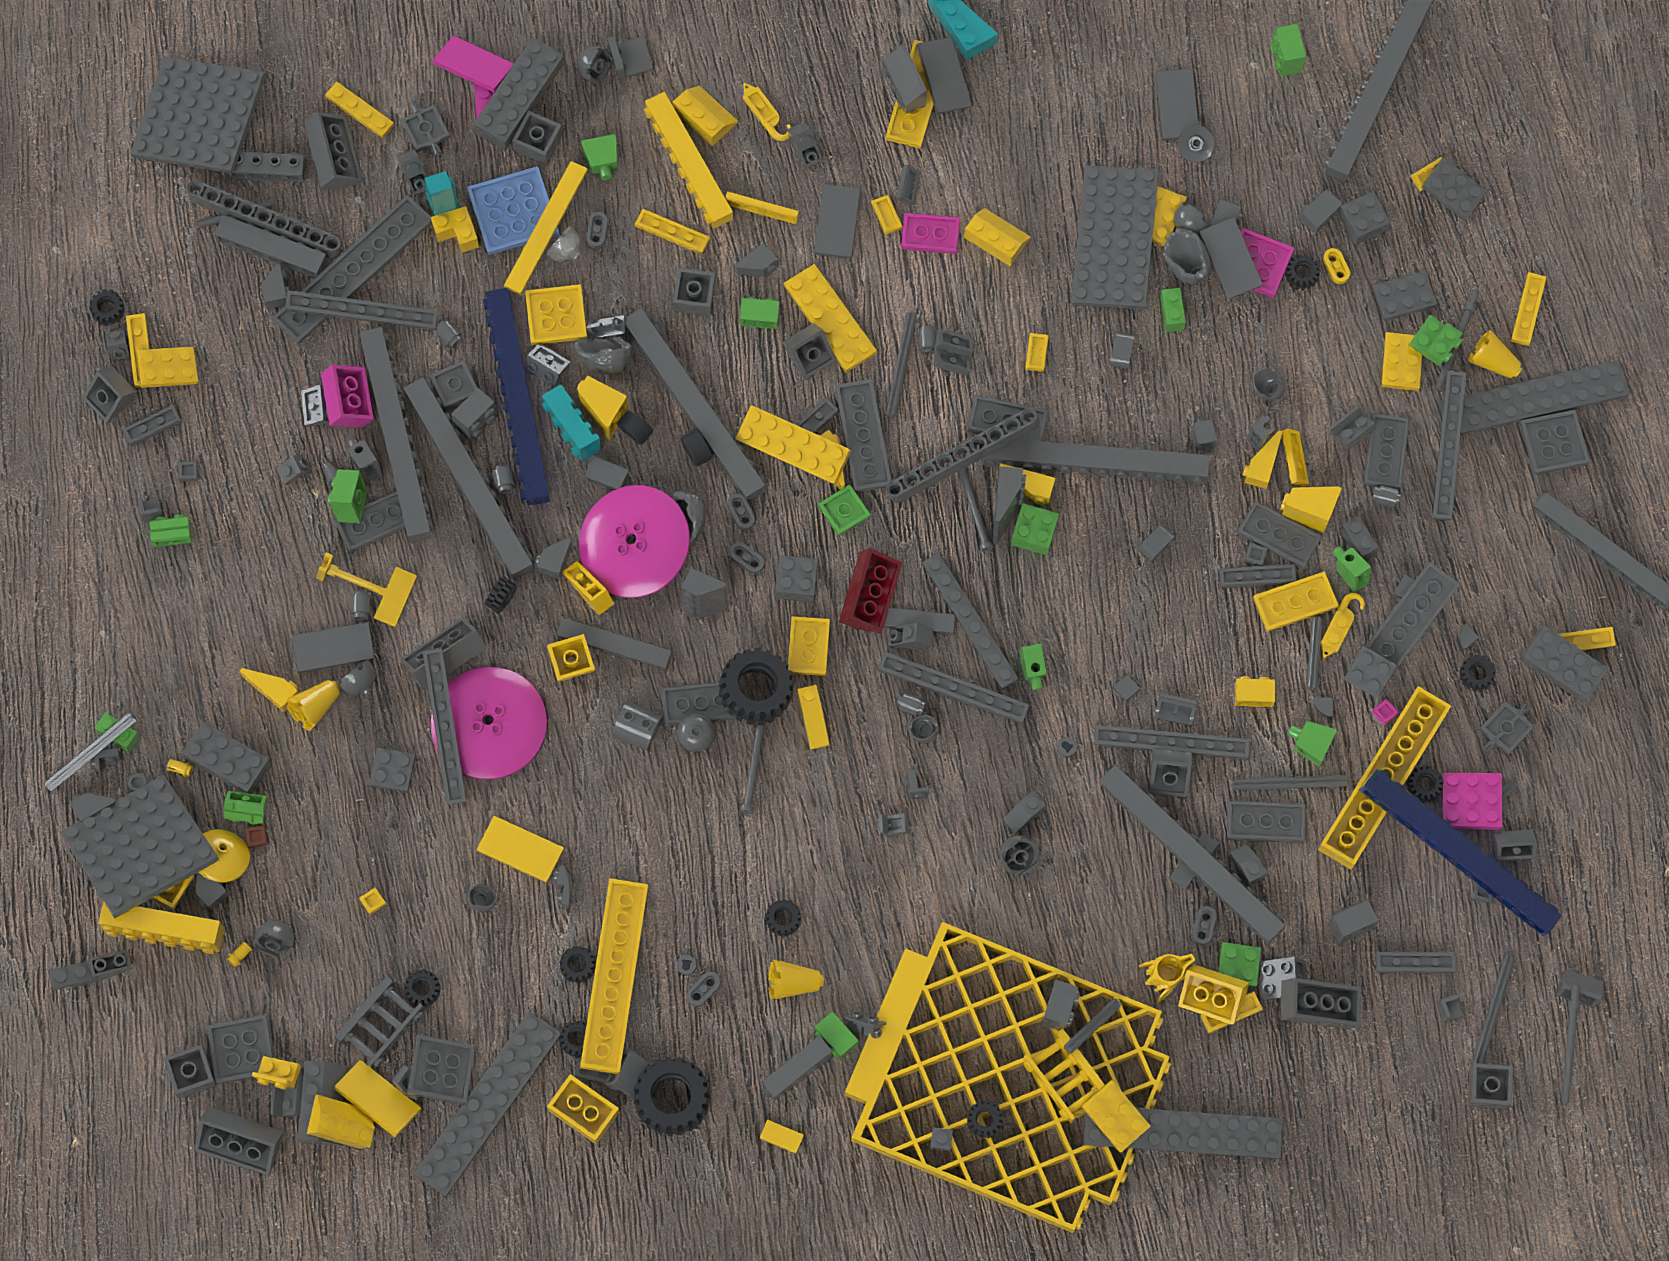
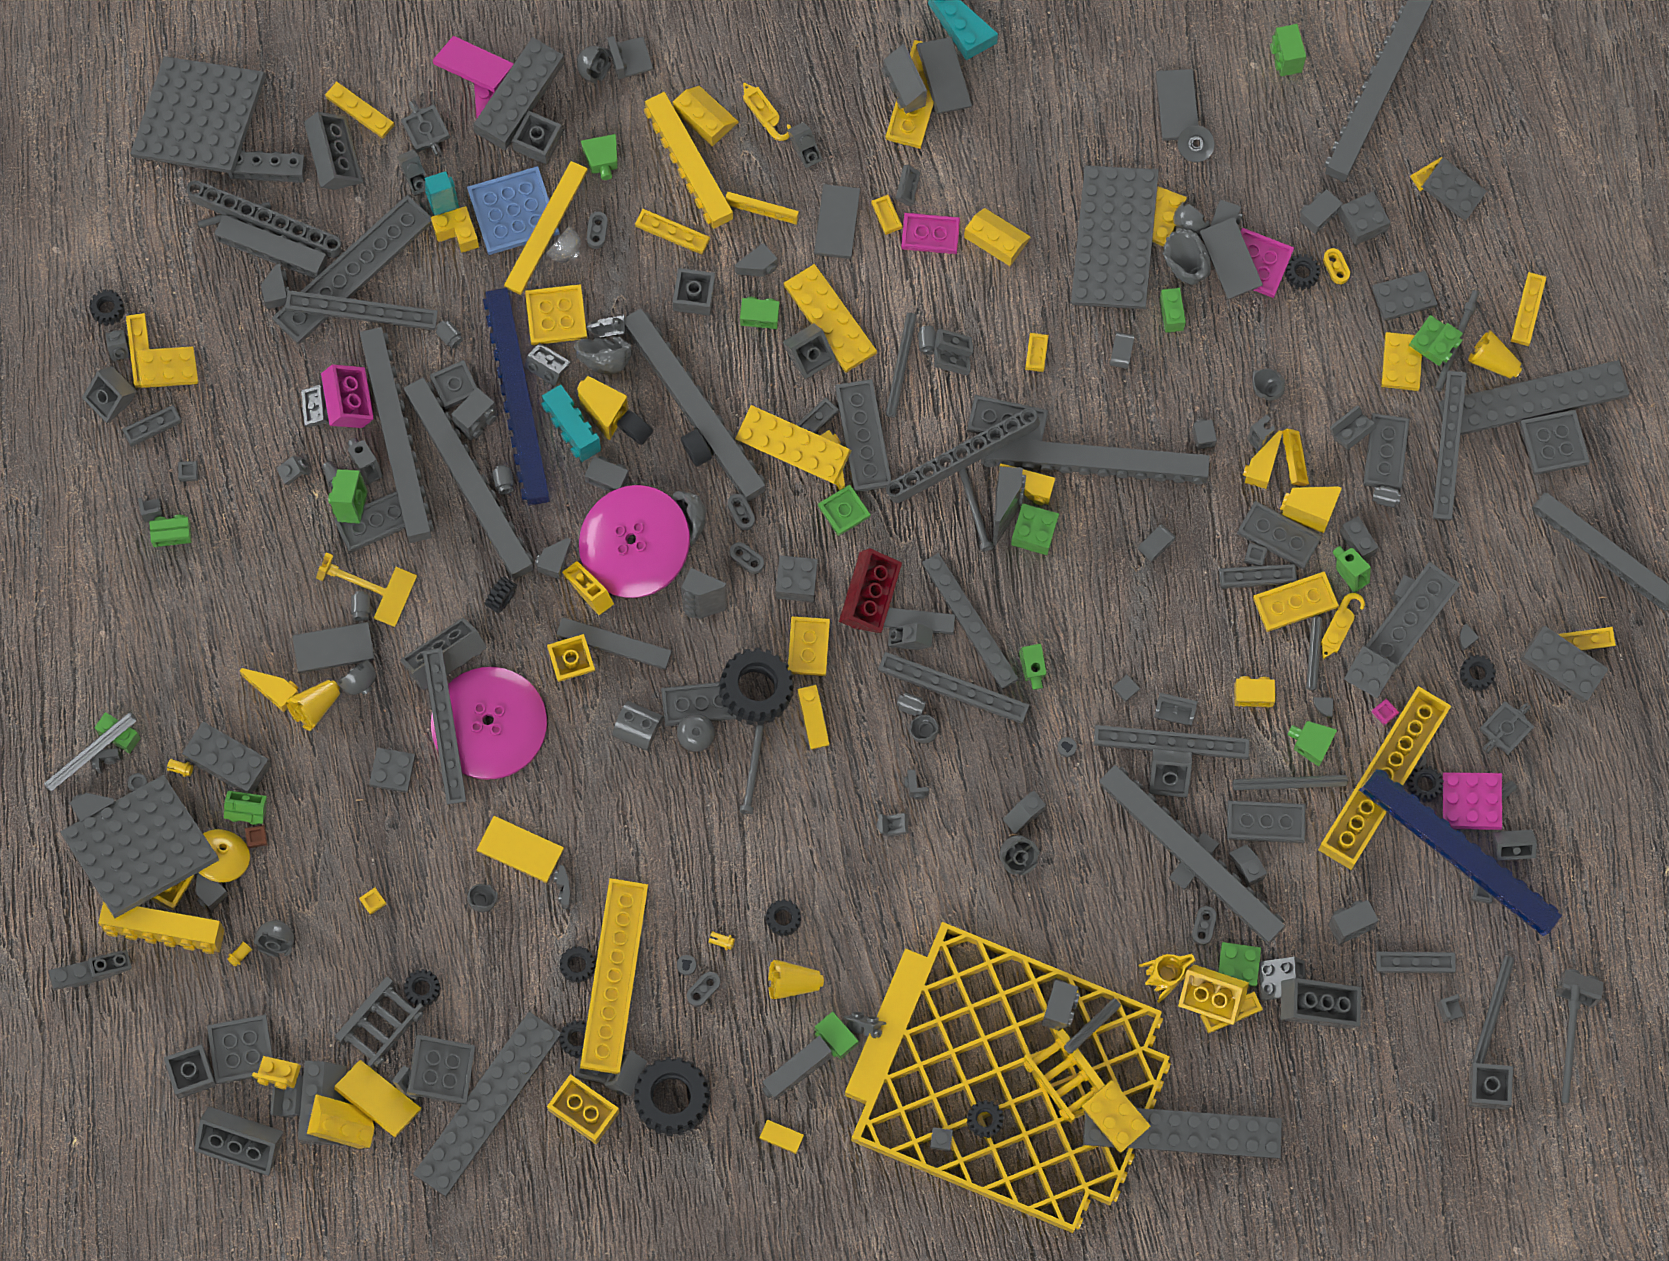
none -> yellow pin [709,931,735,951]

